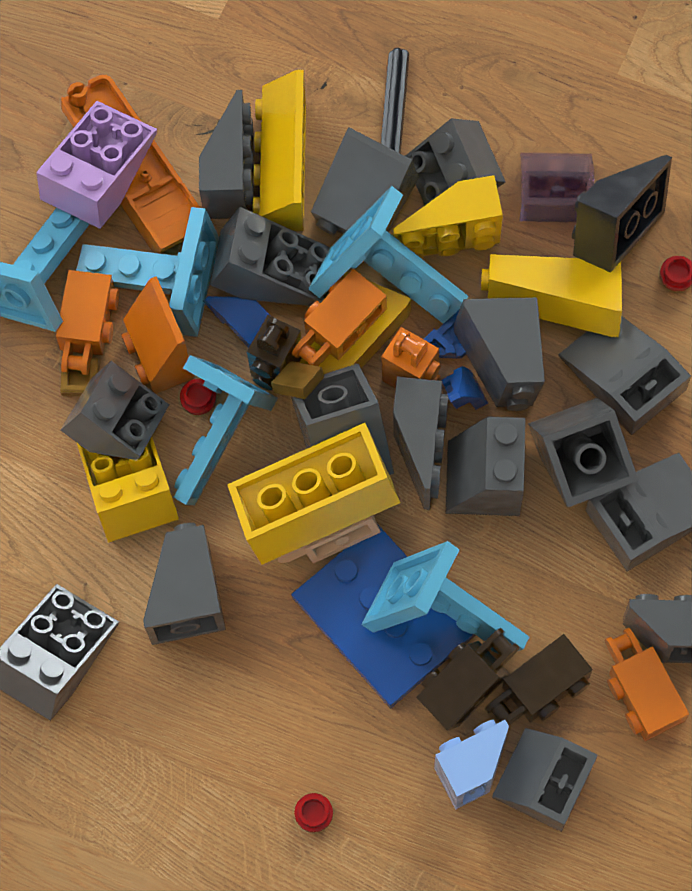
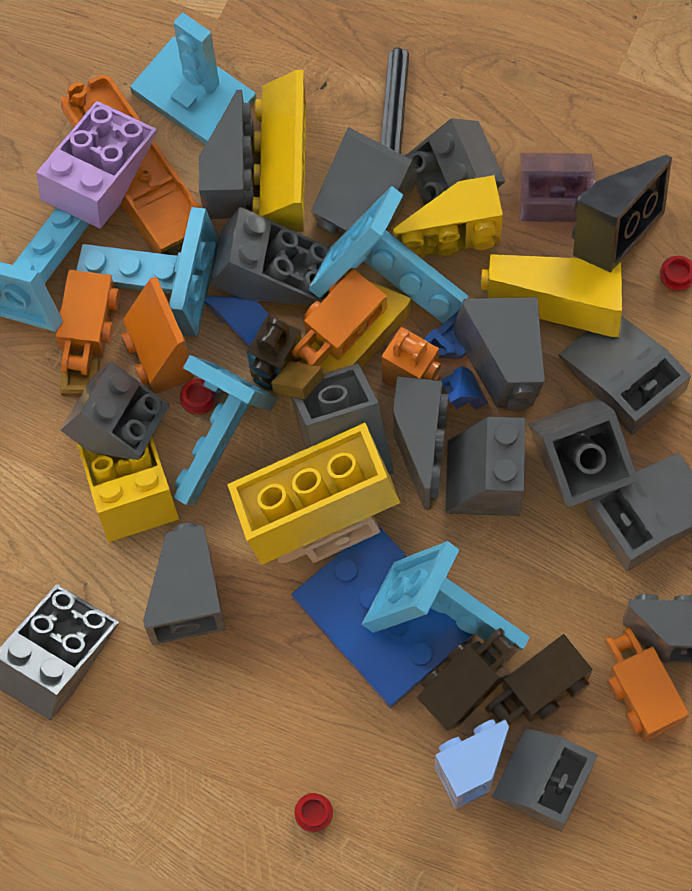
none -> medium azure piece [130,12,257,145]

